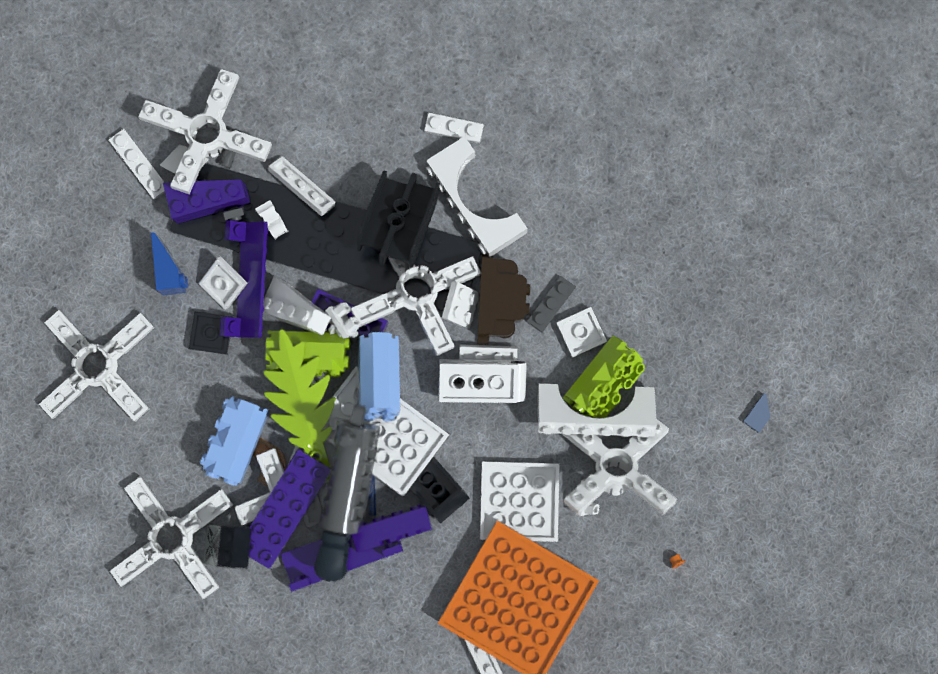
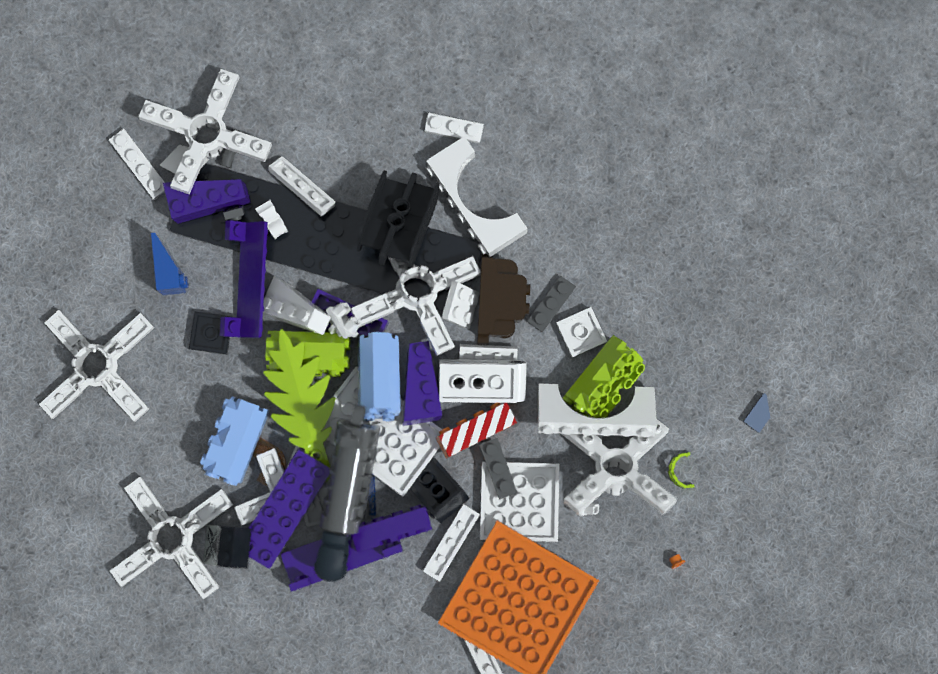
white tile [198,256,248,310] -> none
none -> dark purple wedge [402,341,442,426]
none -> white plate [423,504,480,581]
none -> brick [436,403,517,458]
none -> dark grey plate [479,438,518,499]
none -> lime helmet [668,452,694,489]

